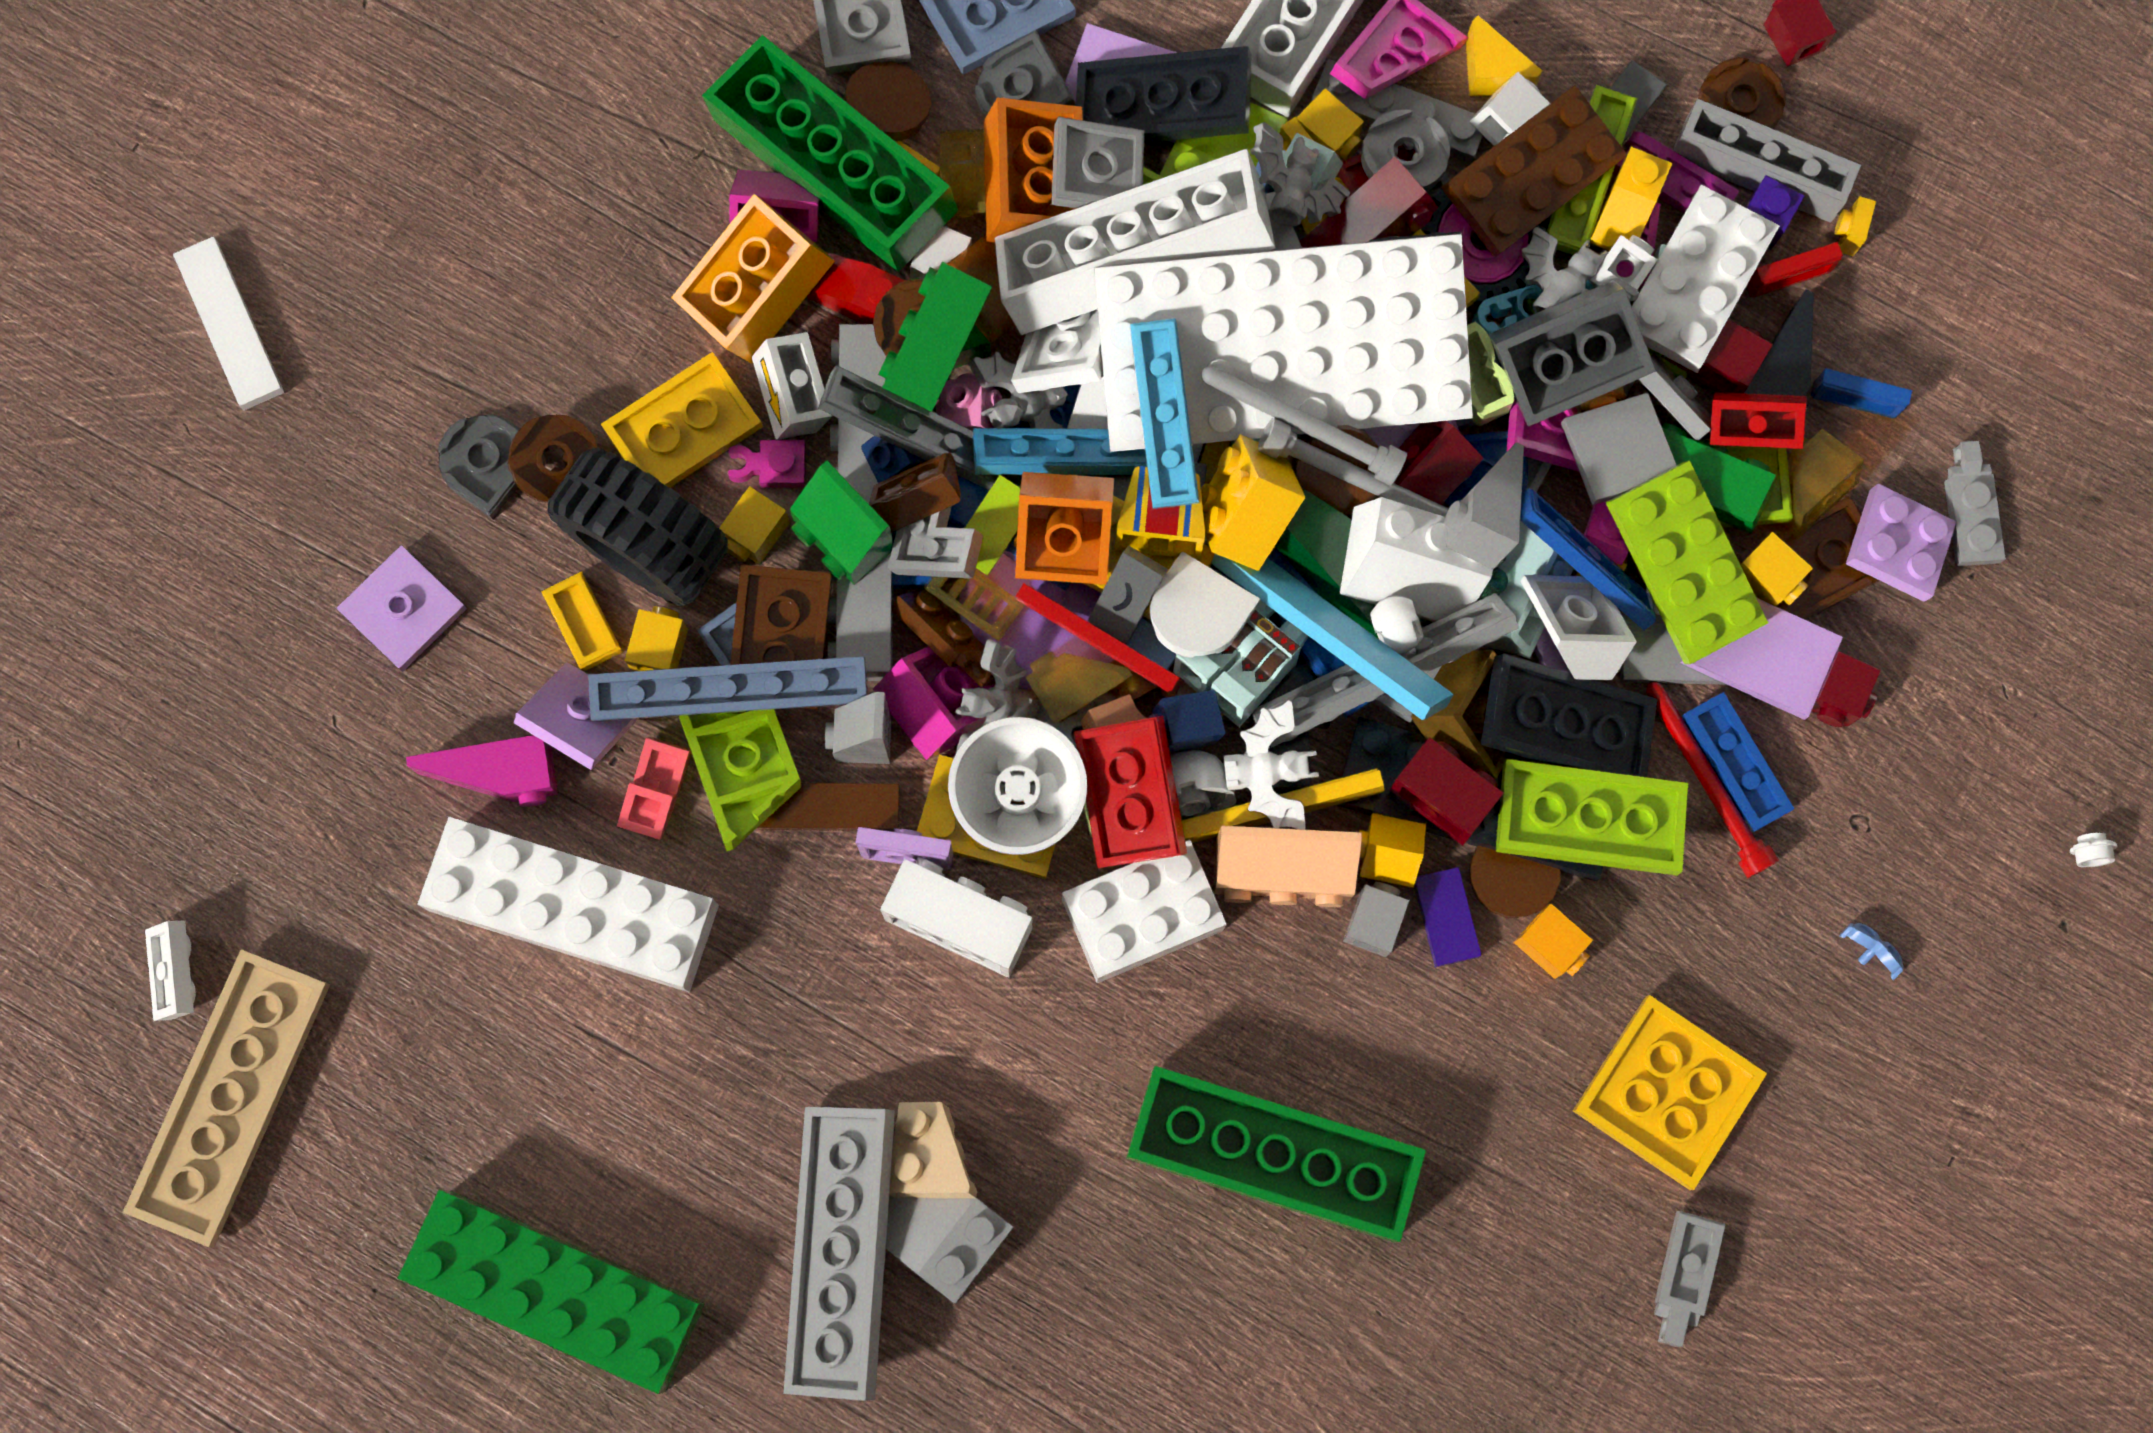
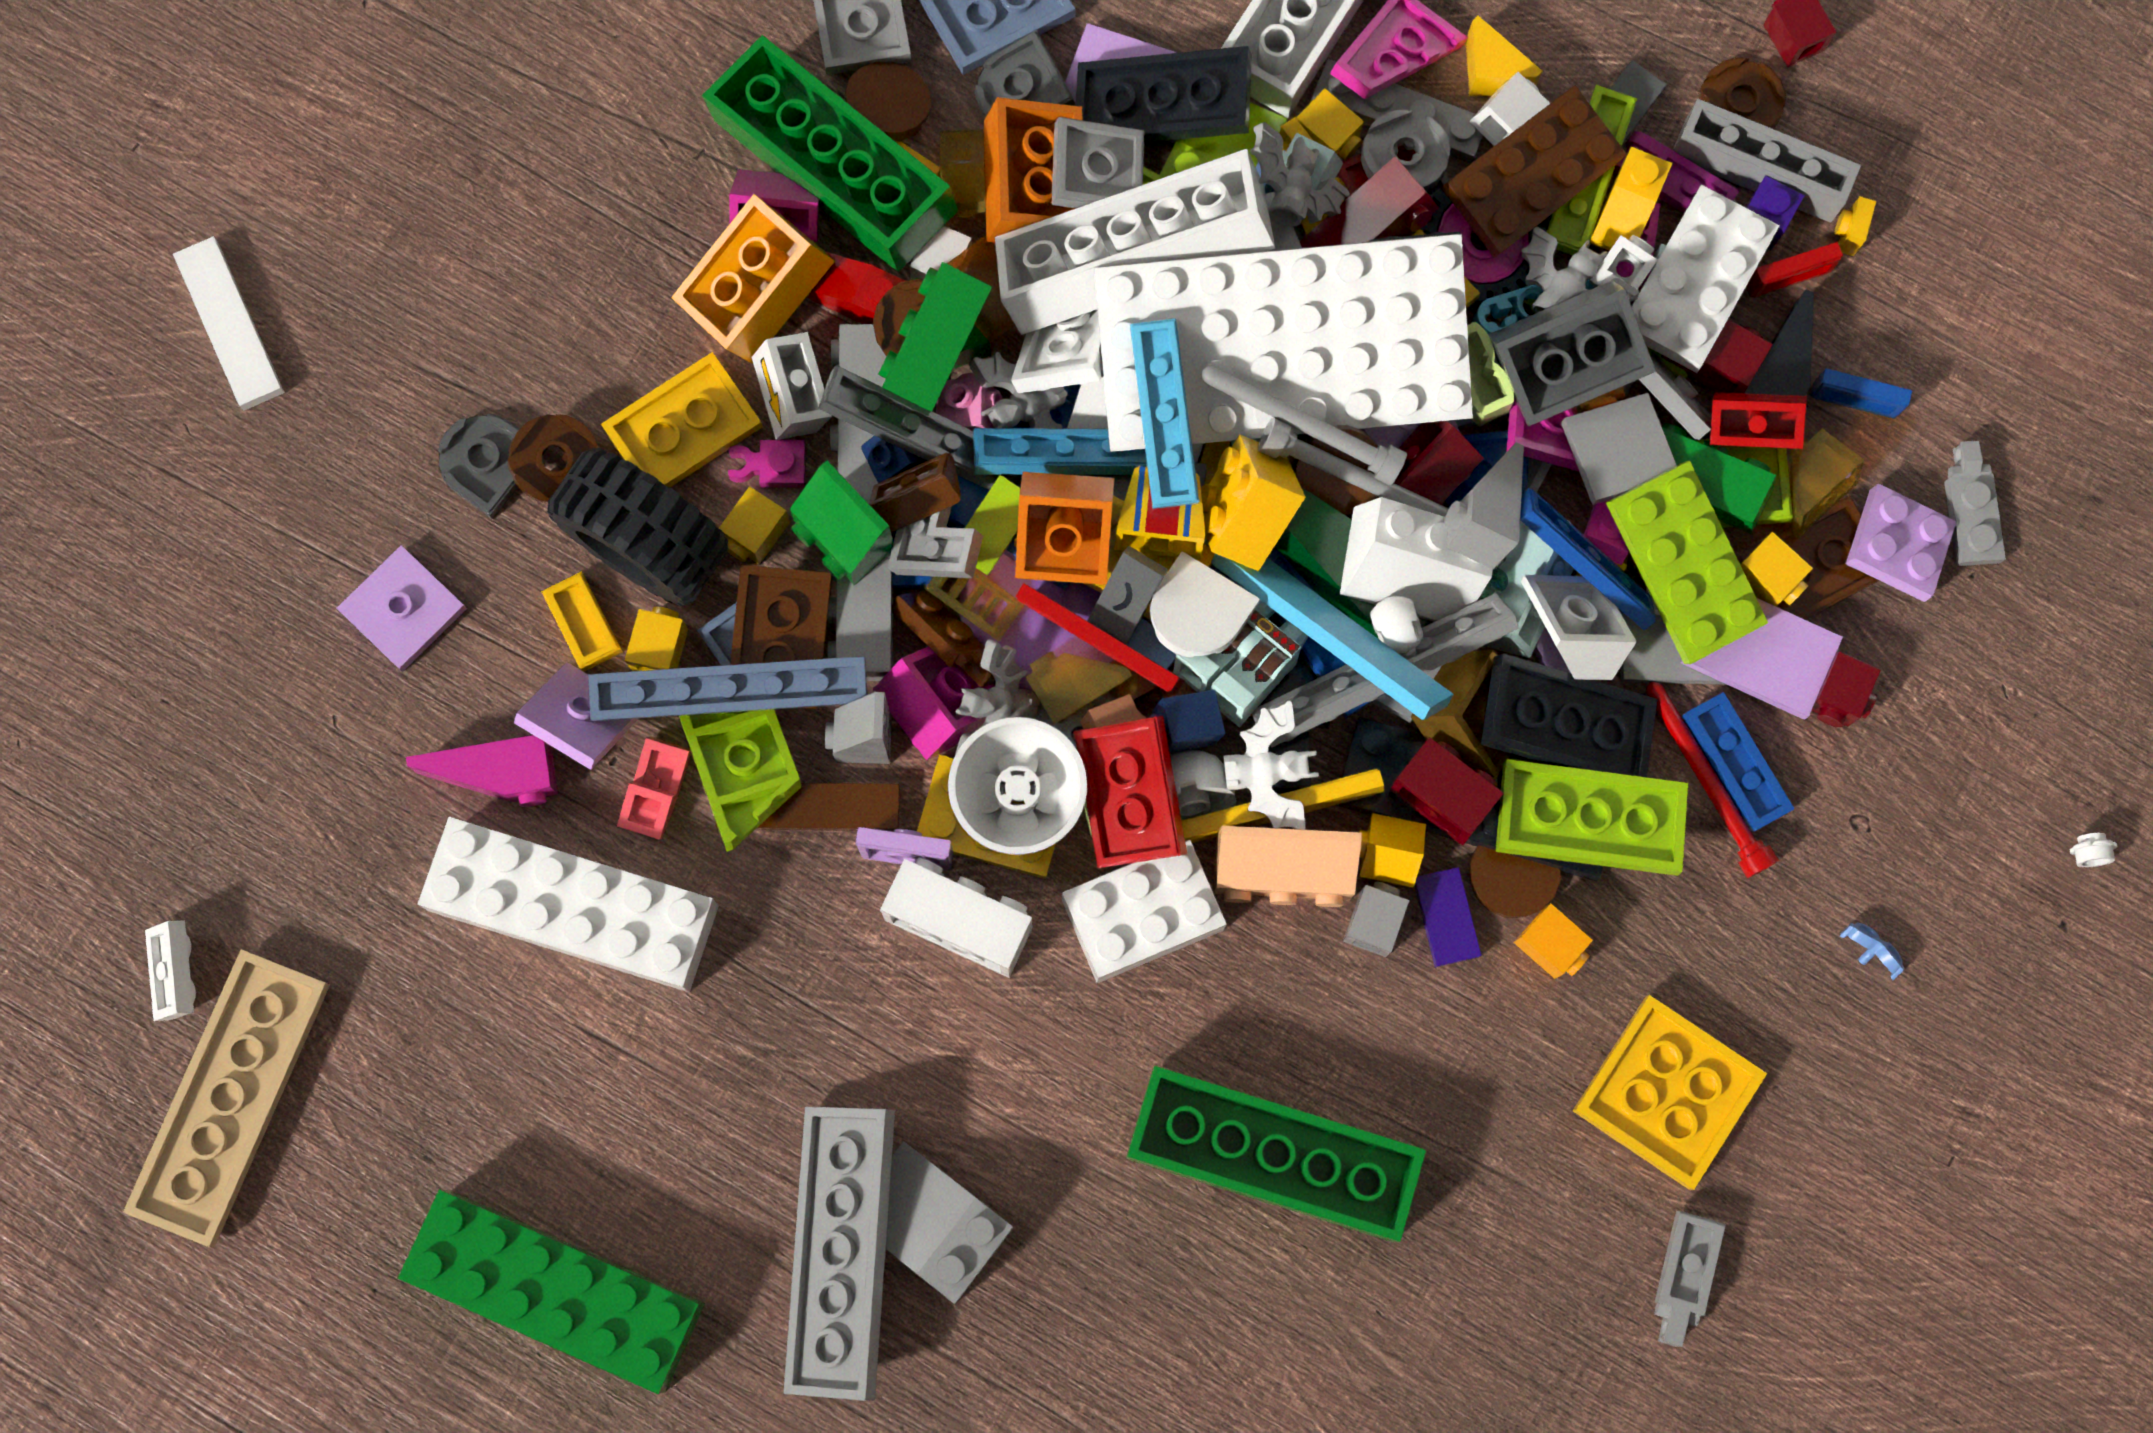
tan wing [889,1102,977,1199] -> none

